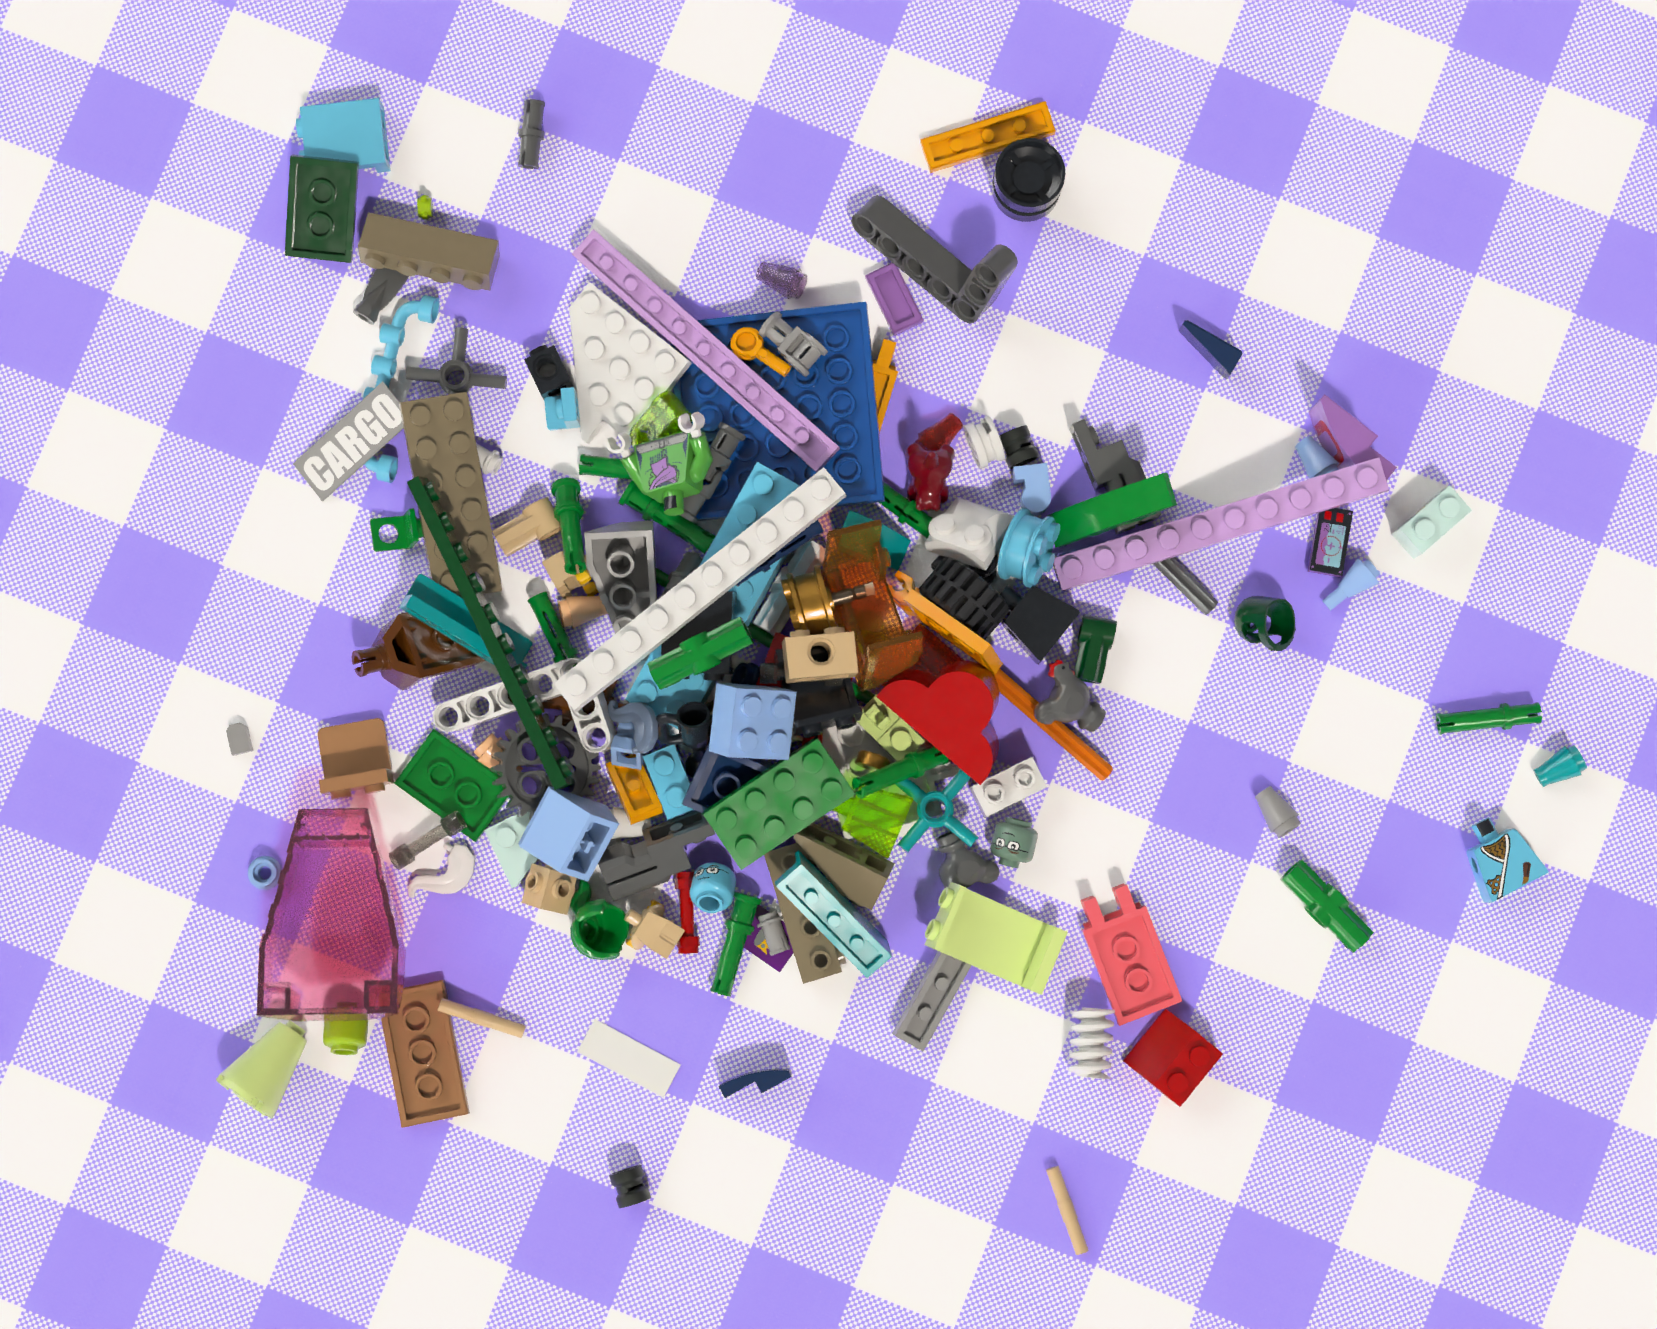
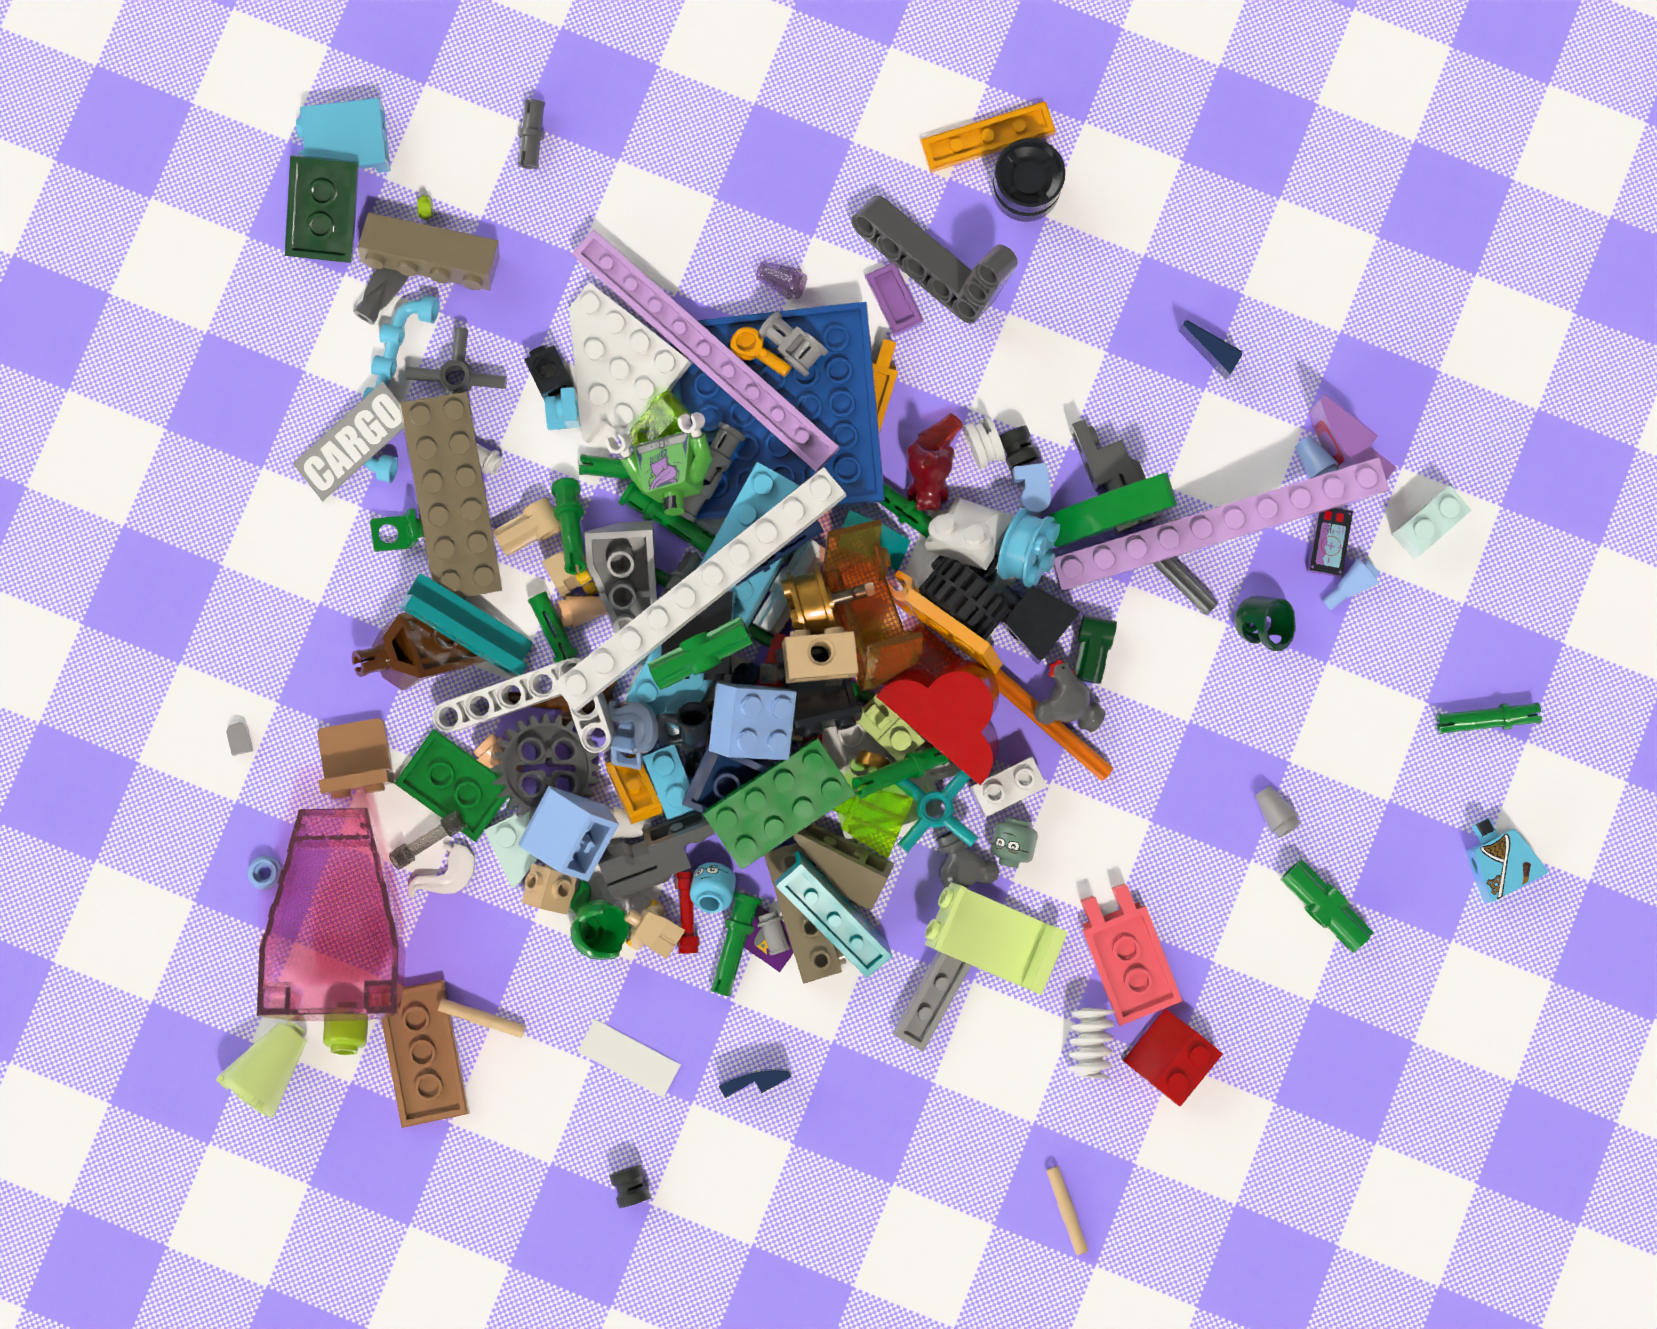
dark green plate [407,476,574,790] -> none
teal cone [1533,745,1587,787] -> none

